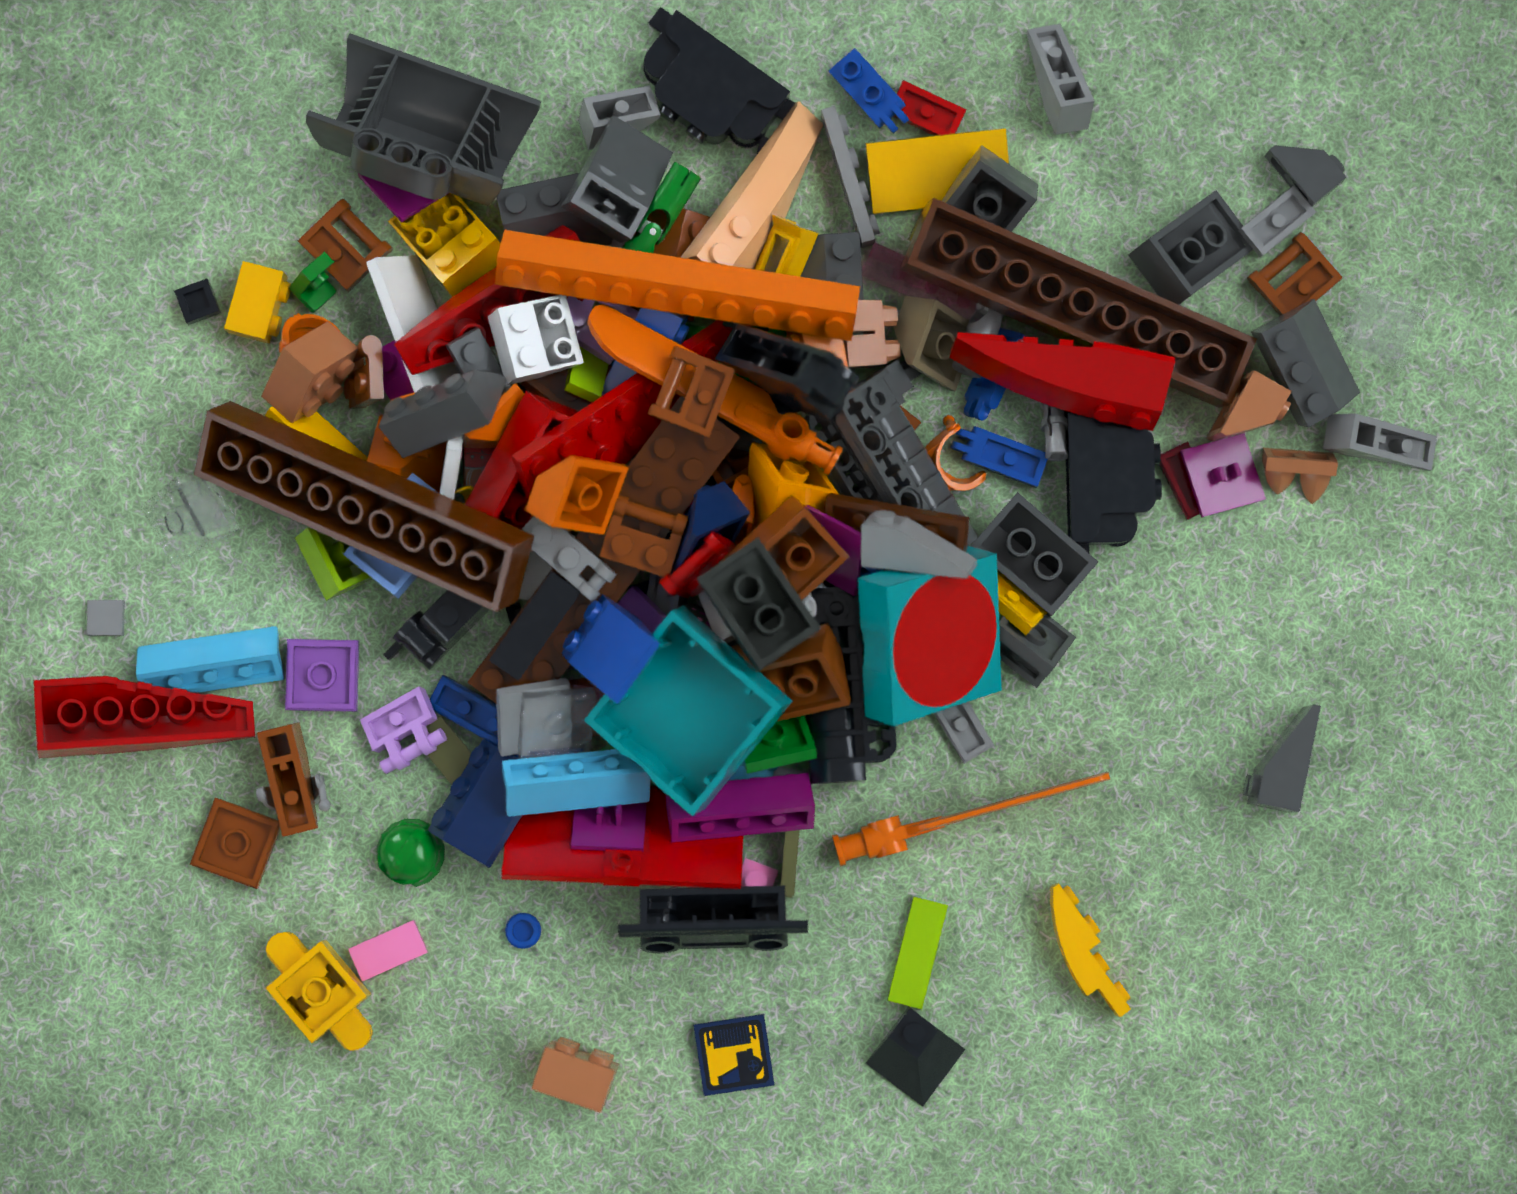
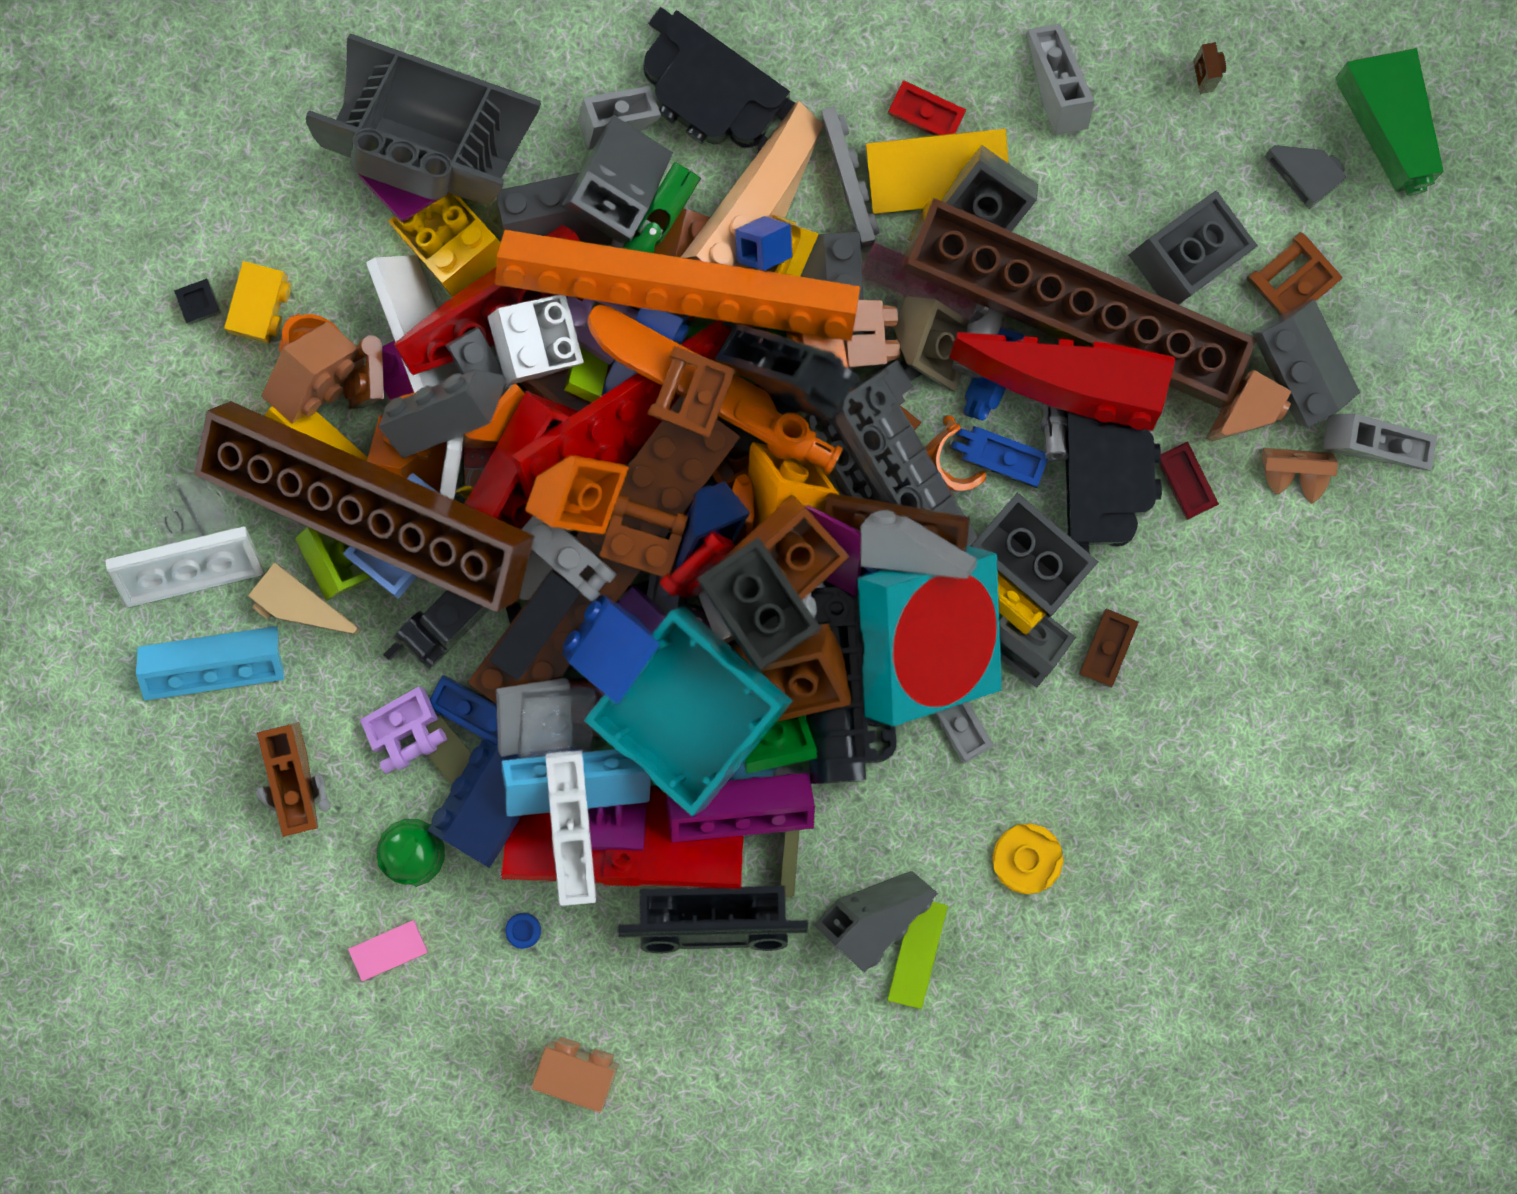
red wedge [33,676,255,758] -> none
light grey tile [87,600,125,636] -> none
dark orange plate [190,797,281,889] -> none
yellow brick [266,932,373,1051] -> none
medium lavender plate [285,639,360,712] -> none
green bracket [289,251,337,313] -> none
dark orange plate [298,199,393,292] -> none
tile [693,1014,775,1096] -> none
bright pink plate [741,858,779,887] -> none
blue hinge [829,48,909,134] -> none
orange piece [832,772,1111,866] -> none
black slope [866,1006,965,1107] -> none
yellow slope [1050,883,1131,1018] -> none
piece [1180,433,1266,518] -> none
light grey plate [1238,185,1316,257] -> none
dark grey slope [1243,705,1321,813] -> none
none -> white tile [106,526,264,607]
none -> tan slope [248,562,361,635]
none -> white slope [545,750,596,906]
none -> blue brick [735,216,792,271]
none -> dark grey slope [814,871,938,973]
none -> yellow tile [992,823,1064,894]
none -> reddish brown plate [1078,608,1139,688]
none -> reddish brown plate [1193,42,1226,94]
none -> green slope [1336,48,1444,196]

